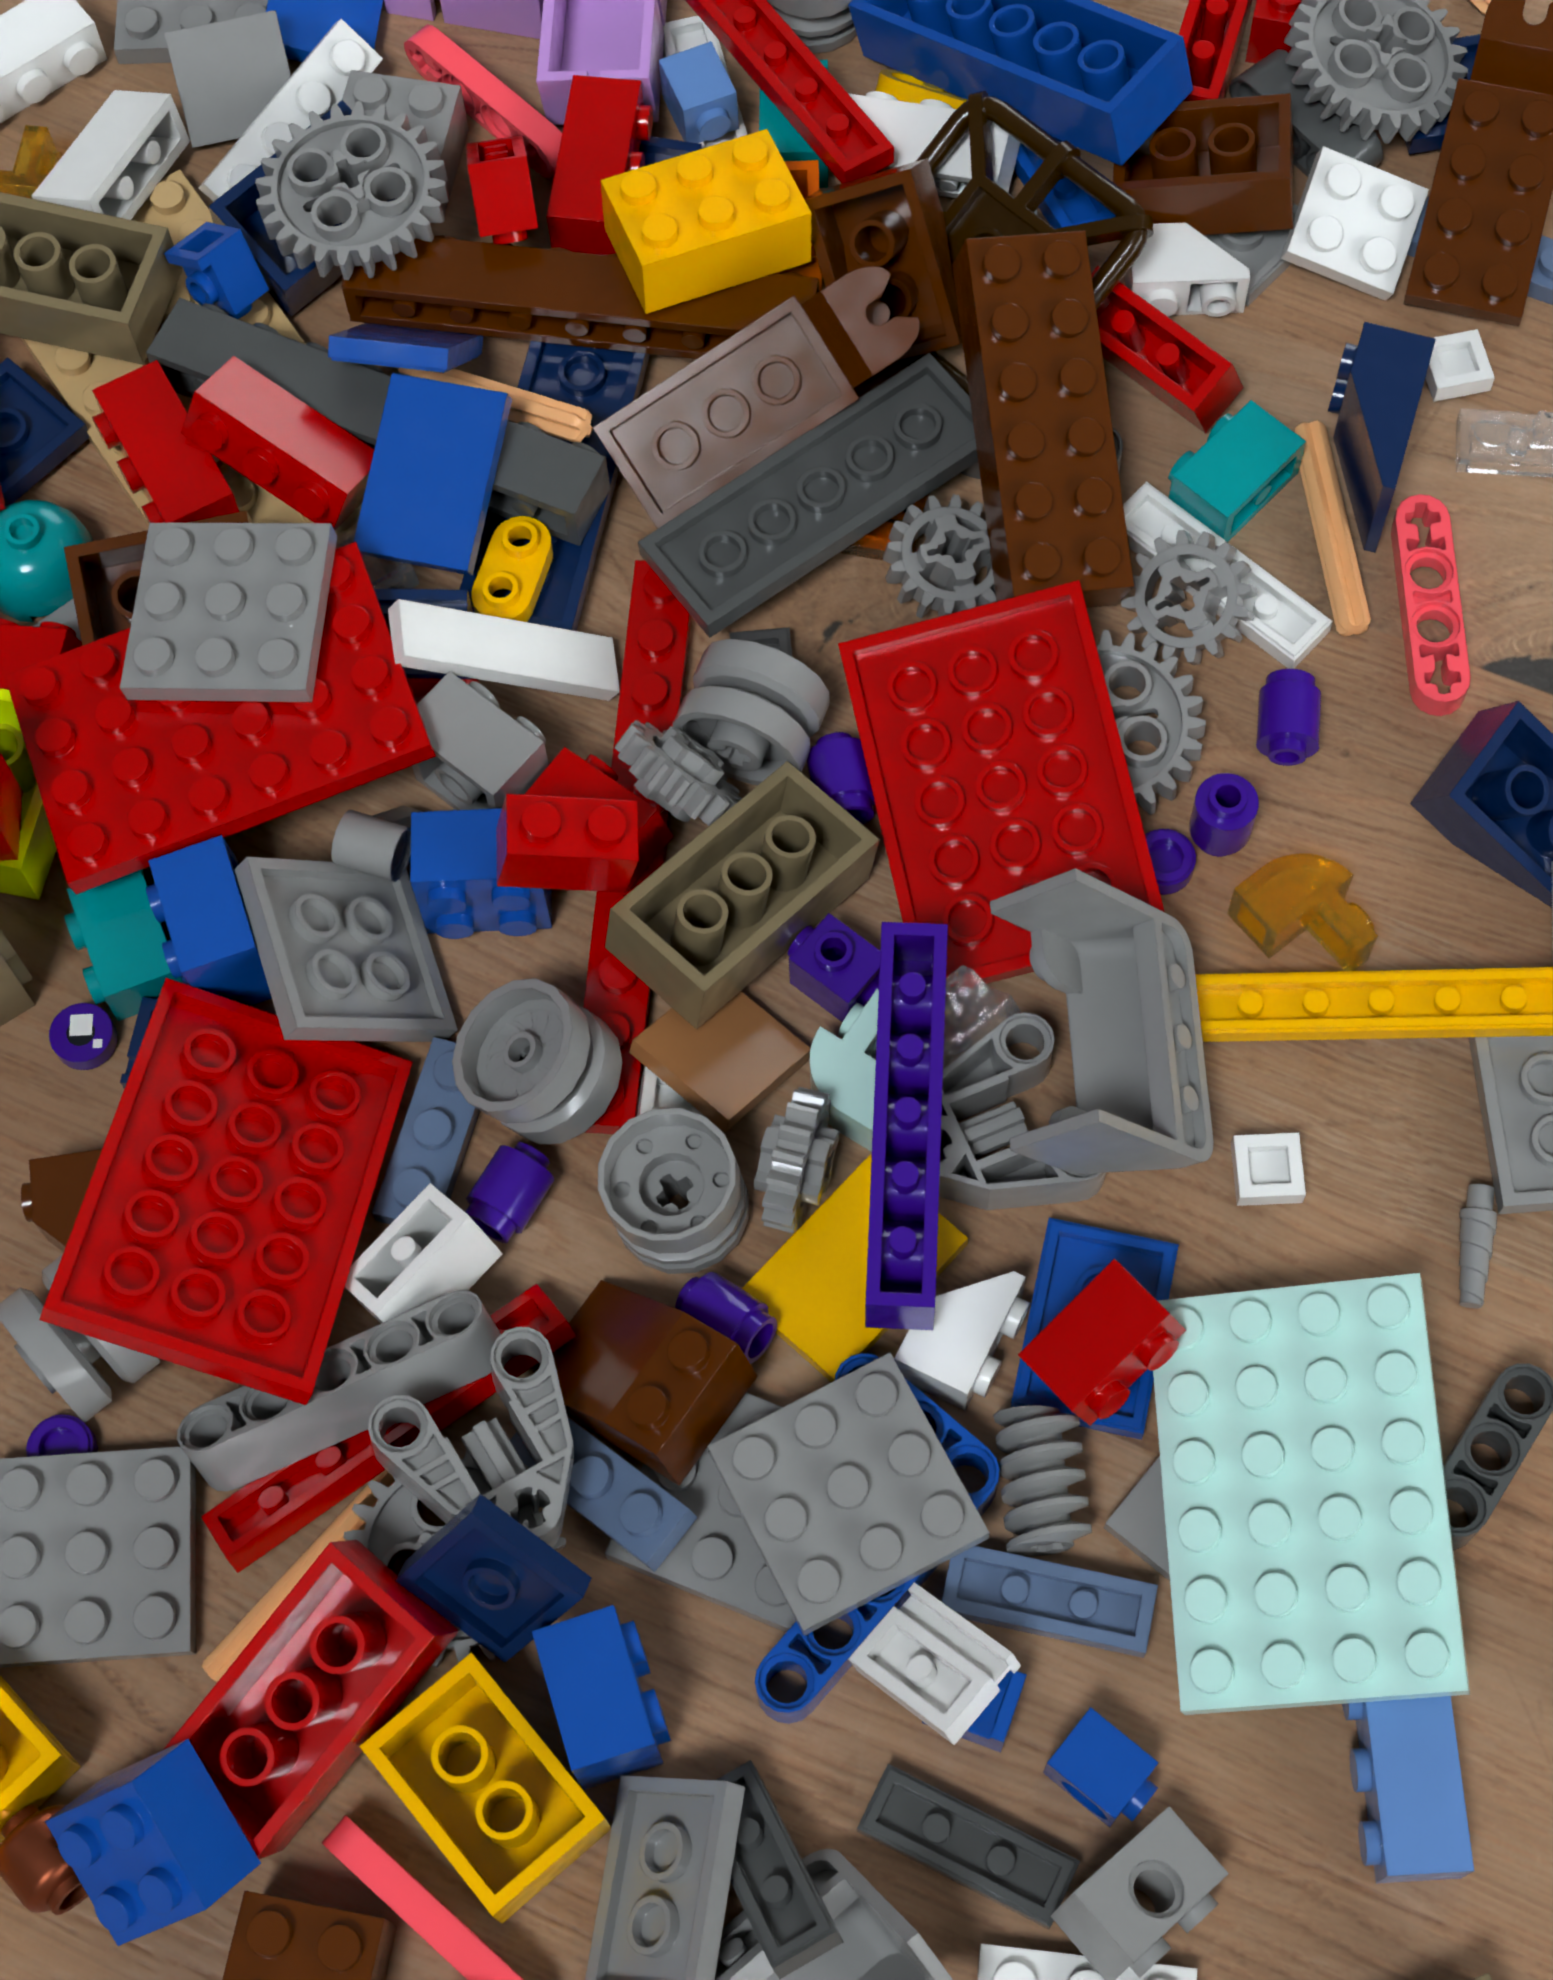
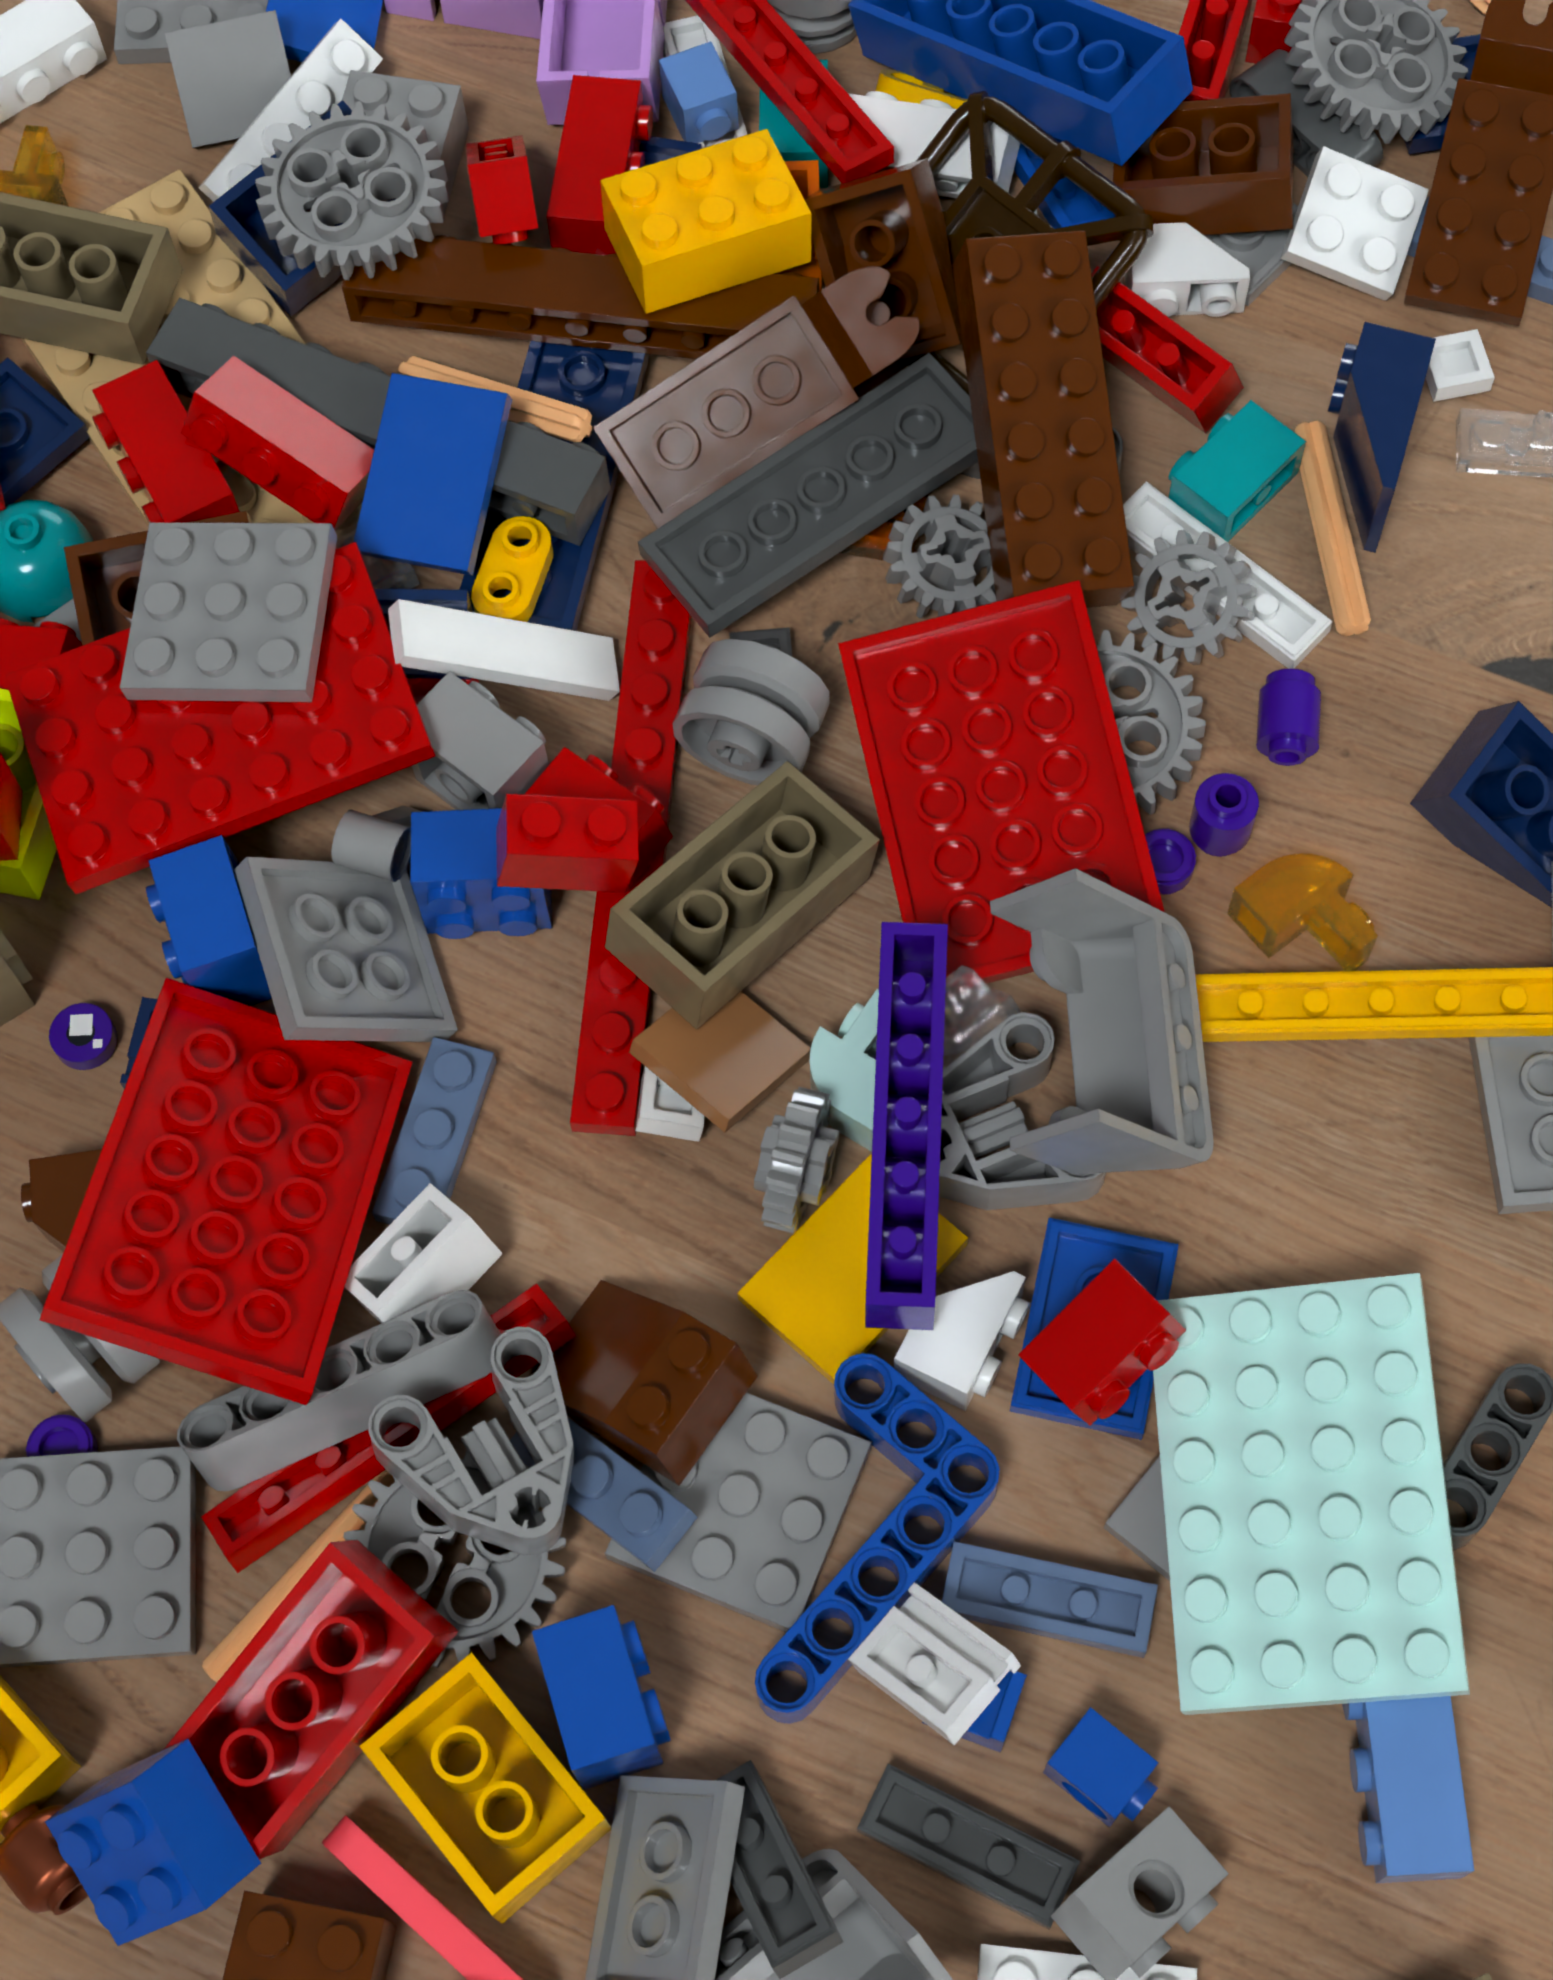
white brick [32,90,190,220] -> none
teal brick [64,870,183,1021] -> none
blue brick [164,222,269,319] -> none
blue tile [328,323,483,373] -> none
dark blue plate [395,1493,592,1663] -> none
coral beam [404,24,562,178] -> none
light grey wheel [452,978,623,1145] -> none
dark purple brick [465,1142,555,1243] -> none
light grey wheel [598,1108,749,1274] -> none
light grey gear [615,720,742,826] -> none
dark purple brick [675,1272,777,1364] -> none
light grey plate [707,1353,990,1636] -> none
dark purple brick [787,913,880,1022] -> none
dark purple brick [806,732,875,825] -> none
light grey piece [993,1405,1092,1557] -> none
white plate [1231,1132,1306,1206] -> none
coral beam [1391,494,1471,716] -> none
light grey animal [1459,1184,1498,1309] -> none

